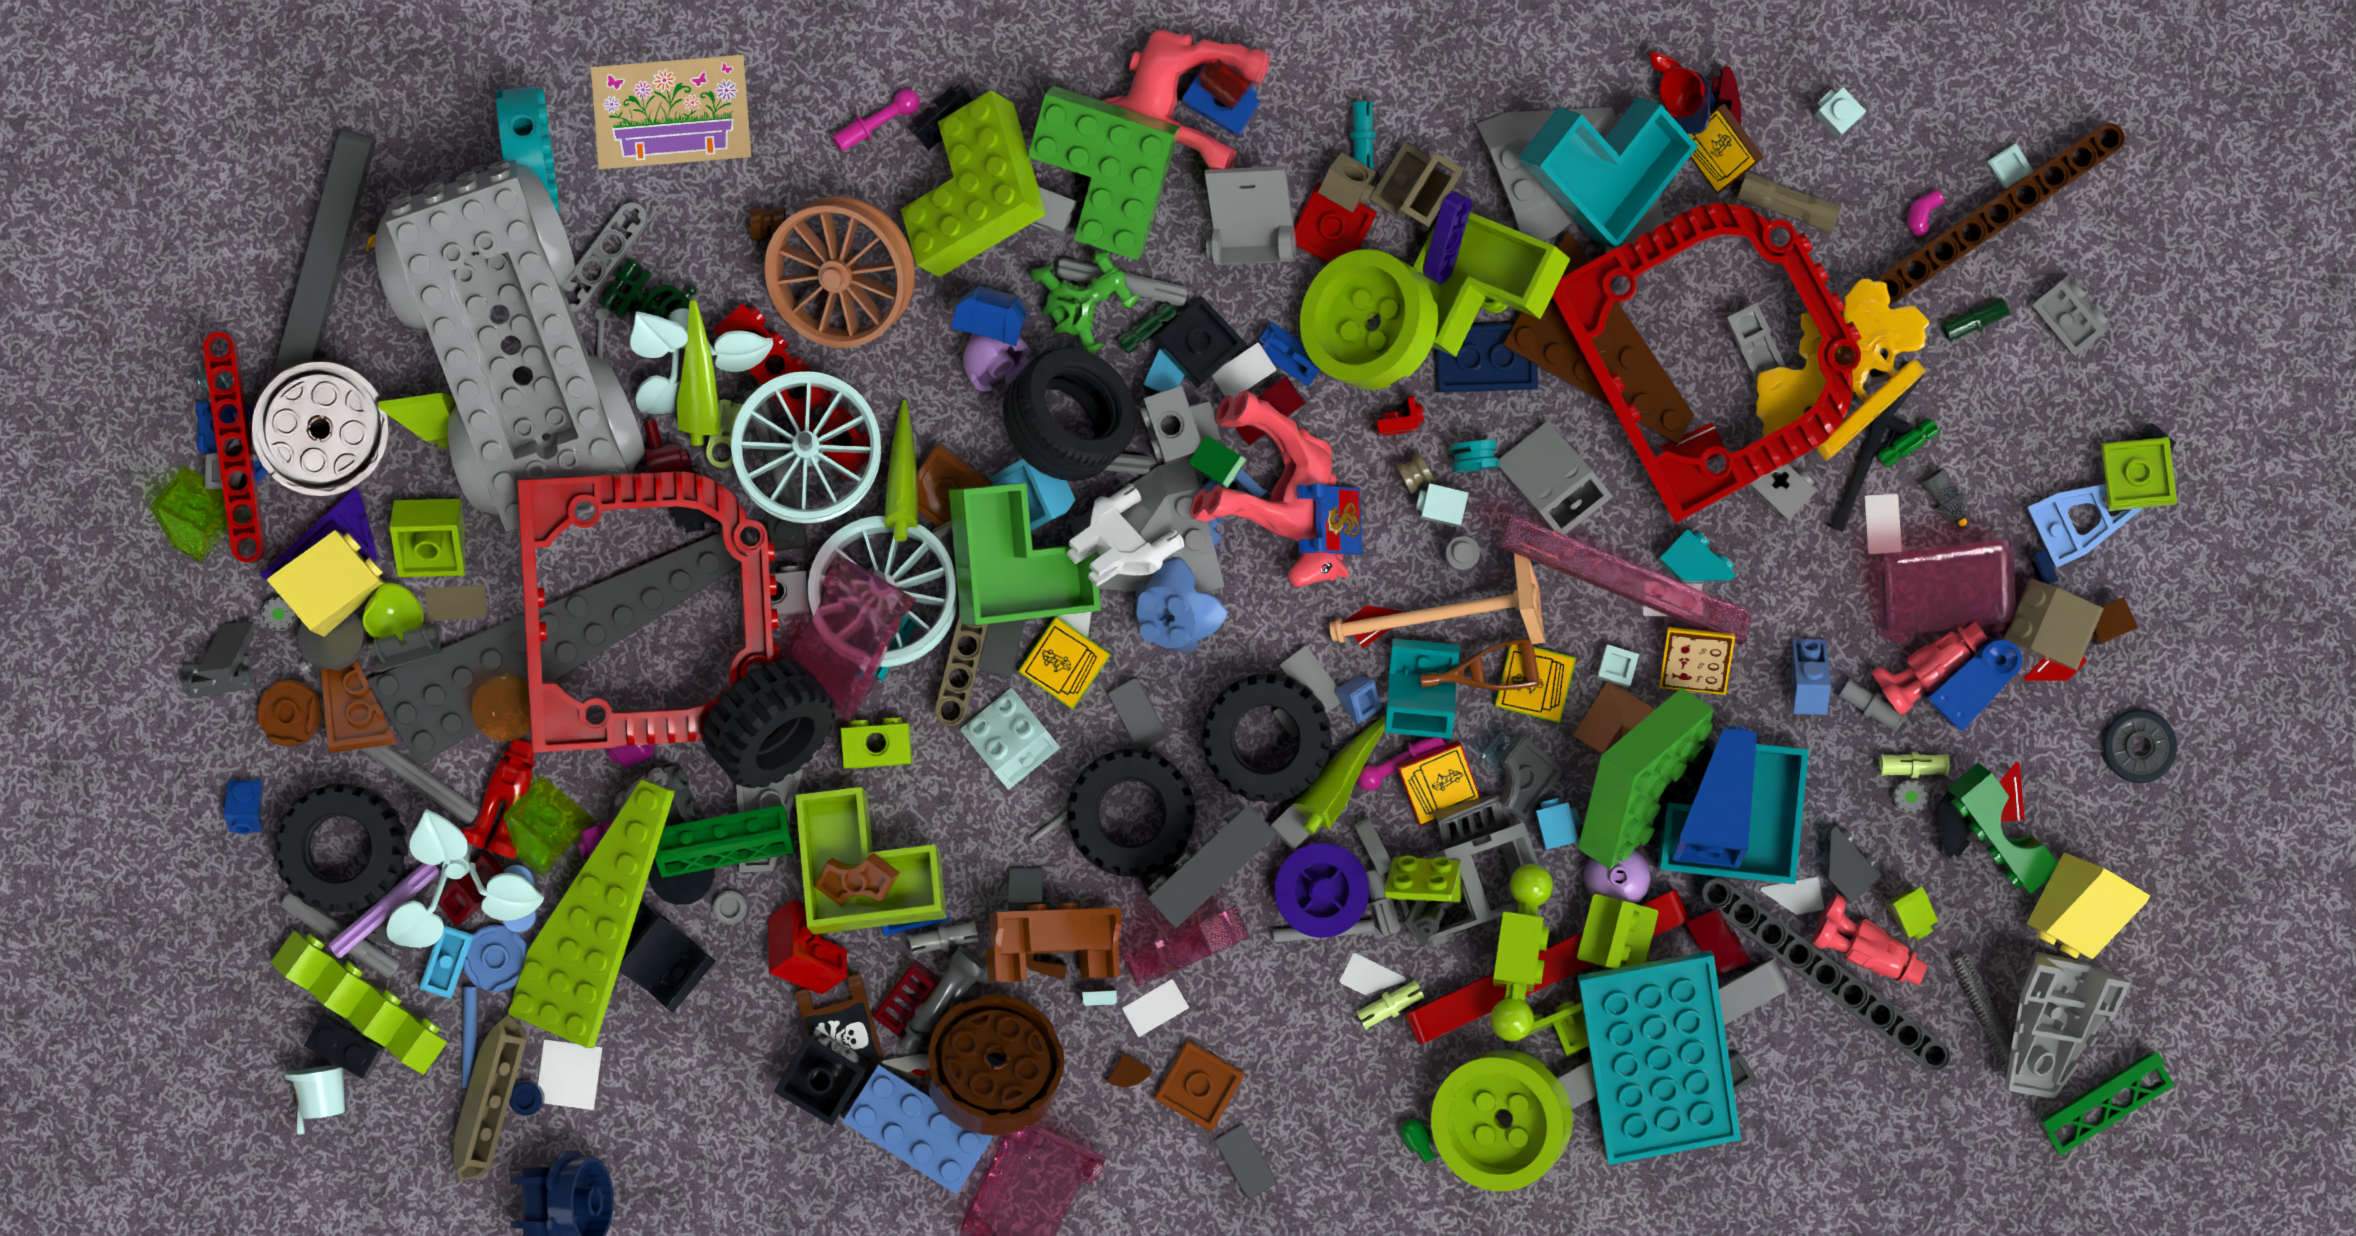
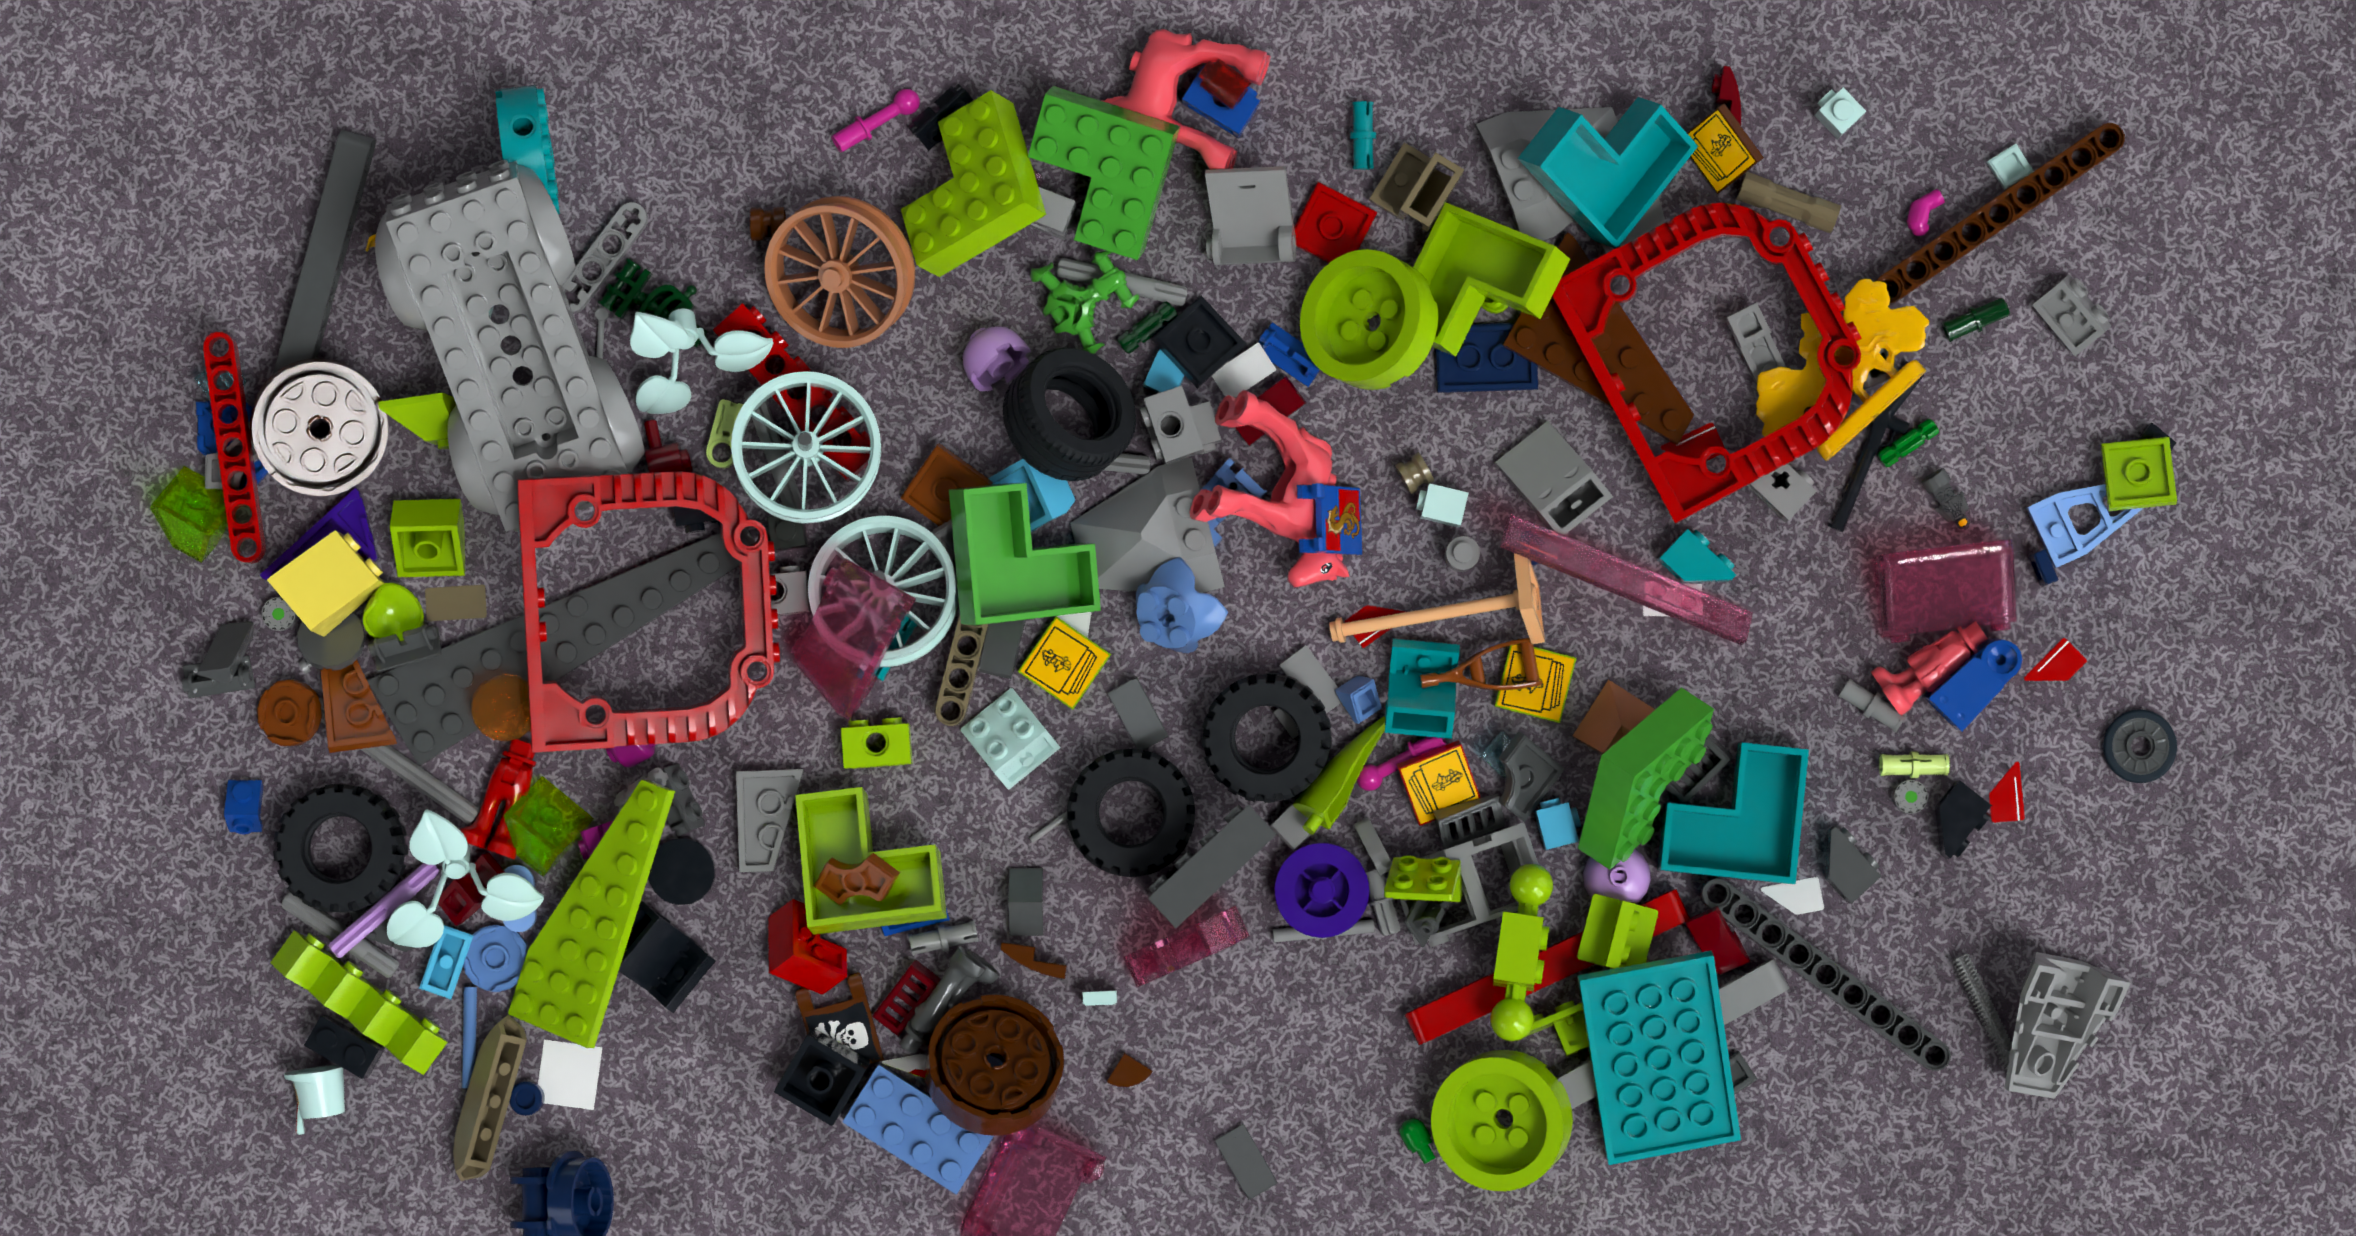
sticker [591,55,751,169] -> none
green fence [655,805,795,878] -> none
lime piece [677,299,720,446] -> none
black tyre [703,660,835,788] -> none
light grey tile [713,891,748,925] -> none
lime piece [885,400,918,541] -> none
blue slope [951,284,1029,346] -> none
dark orange bracket [986,903,1122,983] -> none
white connector [1067,483,1184,587] -> none
white sticker [1122,979,1189,1037] -> none
dark orange tile [1154,1040,1246,1132] -> none
green slope [1189,436,1246,488] -> none
dark tan brick [1318,152,1376,213] -> none
white sticker [1340,953,1406,995] -> none
yellowish green pin [1356,979,1425,1030] -> none
red bracket [1376,395,1424,437] -> none
dark purple beam [1423,191,1472,285] -> none
teal wheel [1450,440,1499,473] -> none
light aqua plate [1596,644,1639,688] -> none
red hair [1649,52,1715,134] -> none
piece [1659,627,1735,695] -> none
blue slope [1672,726,1757,868] -> none
medium blue slope [1791,639,1831,715] -> none
coral piece [1811,893,1928,986] -> none
white sticker [1865,494,1902,554] -> none
lime slope [1884,886,1938,941] -> none
green arch [1947,763,2058,894] -> none
dark tan slope [2004,578,2104,670] -> none
light yellow slope [2026,852,2150,959] -> none
green fence [2038,1051,2175,1156] -> none
reddish brown brick [2090,597,2138,645] -> none

